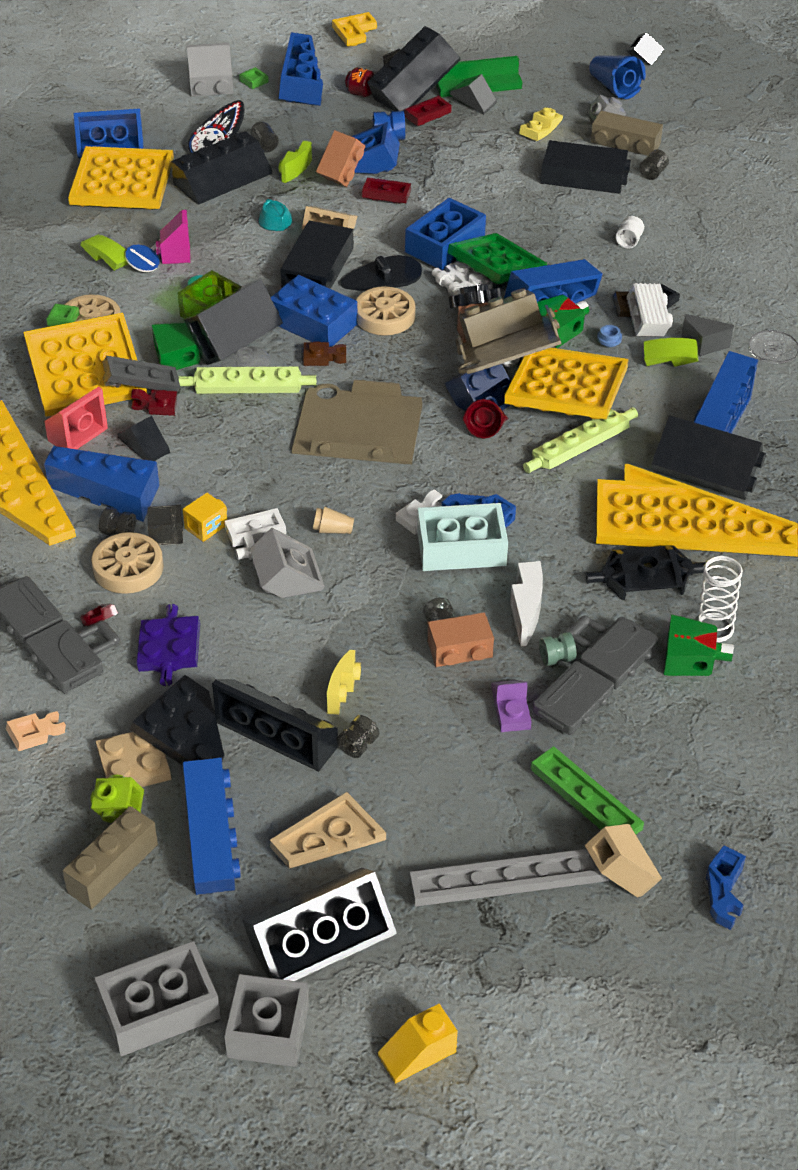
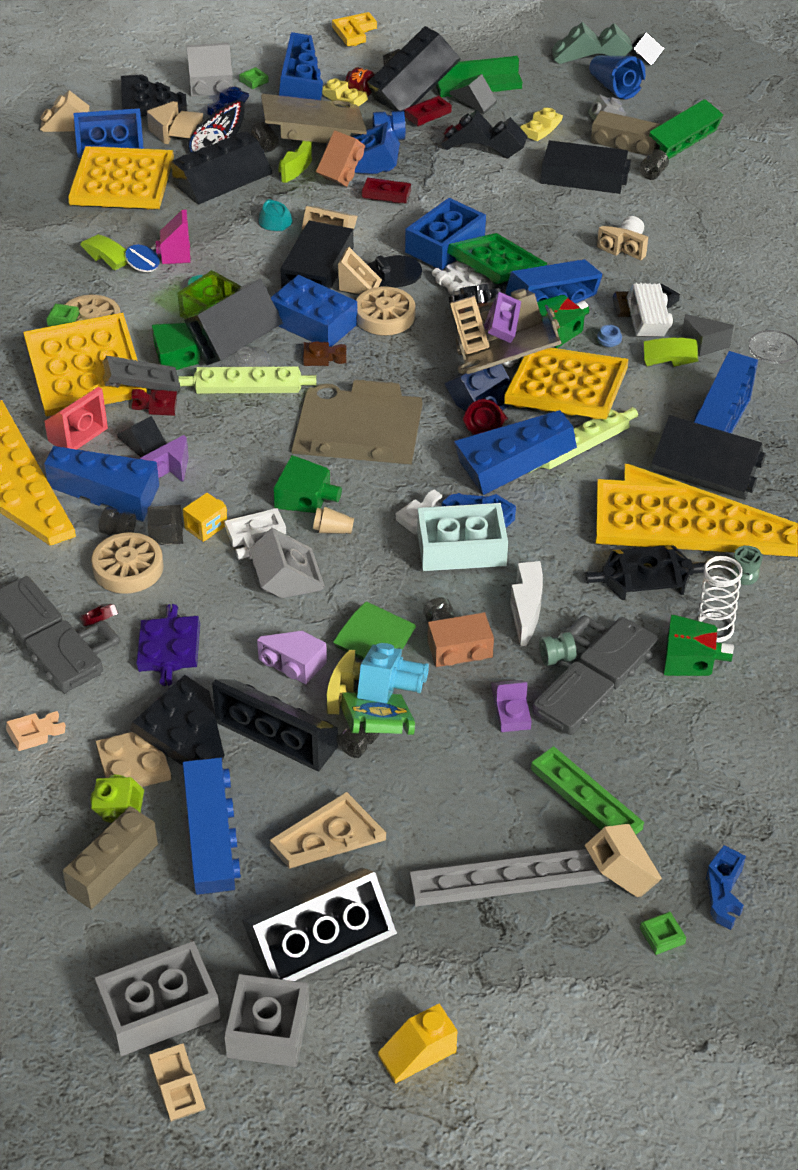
none -> tan slope [40,90,89,132]
none -> black plate [121,74,187,116]
none -> medium lavender slope [140,435,189,482]
none -> tan slope [147,101,179,144]
none -> tan slope [149,1043,205,1122]
none -> tan slope [169,111,203,138]
none -> clear blue slope [207,87,249,115]
none -> lavender slope [257,631,327,685]
none -> dark tan piece [261,94,367,143]
none -> green torso [273,455,342,513]
none -> light yellow slope [322,78,368,107]
none -> bright green slope [333,601,416,660]
none -> tan slope [338,247,382,294]
none -> bright green container [341,692,415,735]
none -> medium azure brick [357,643,429,704]
none -> black arch [441,110,527,159]
none -> tan slope [450,295,490,354]
none -> blue wedge [454,410,577,495]
none -> medium lavender slope [484,292,521,343]
none -> sand green arch [552,22,633,64]
none -> tan slope [597,226,648,260]
none -> bright green tile [640,912,686,955]
none -> green panel [649,99,724,164]
none -> sand green wheel [730,546,763,585]

